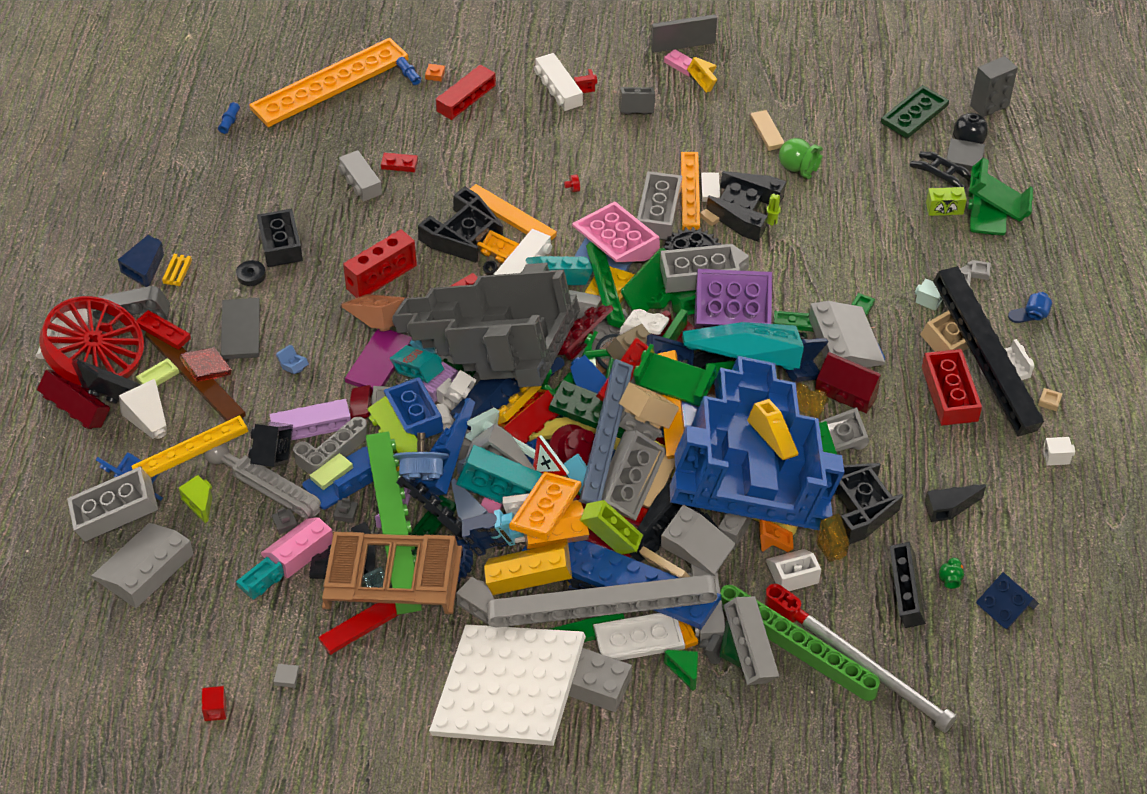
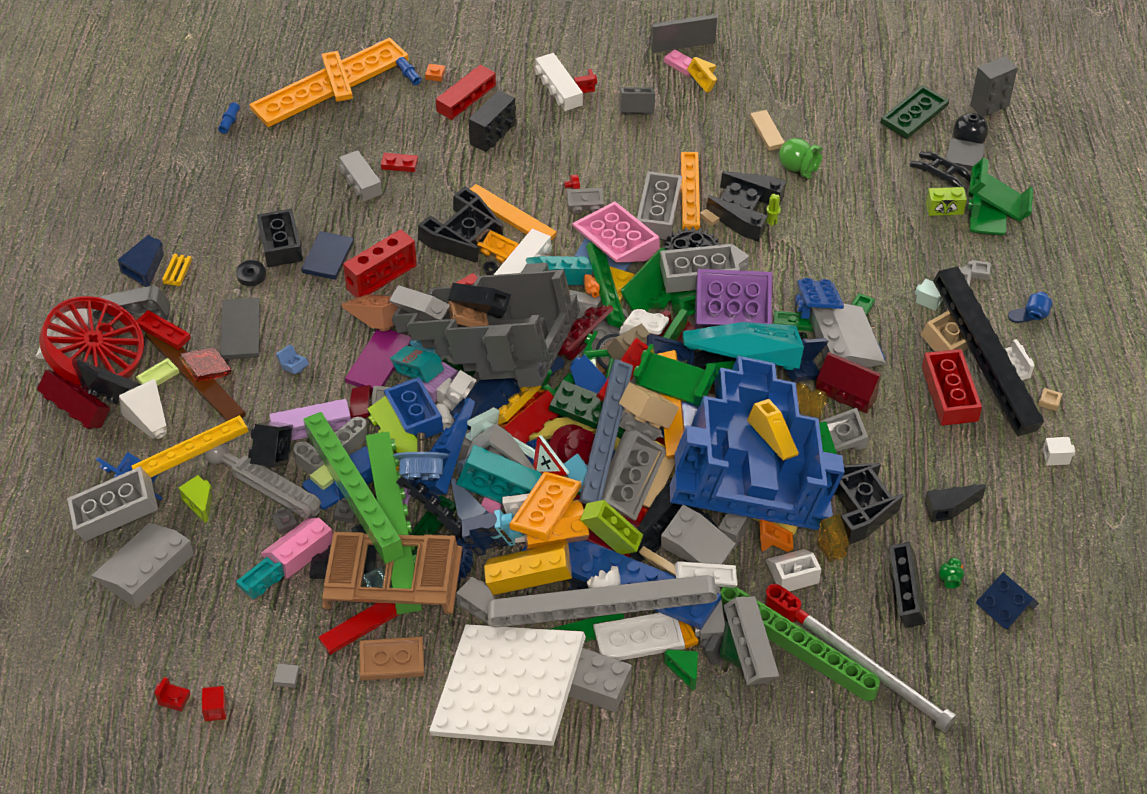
white tile [701,173,720,202] -> none
none -> red bracket [154,677,191,712]
none -> dark blue tile [301,231,354,280]
none -> bright green brick [303,412,404,564]
none -> light orange plate [322,51,353,102]
none -> medium nougat tile [359,636,424,681]
none -> light grey slope [389,285,450,321]
none -> black slope [448,283,511,319]
none -> medium nougat tile [448,301,489,327]
none -> black brick [468,90,517,152]
none -> light grey bracket [567,188,604,213]
none -> orange piece [583,274,600,298]
none -> white hair [587,566,620,588]
none -> white tile [675,562,737,588]
none -> blue bracket [794,278,844,319]

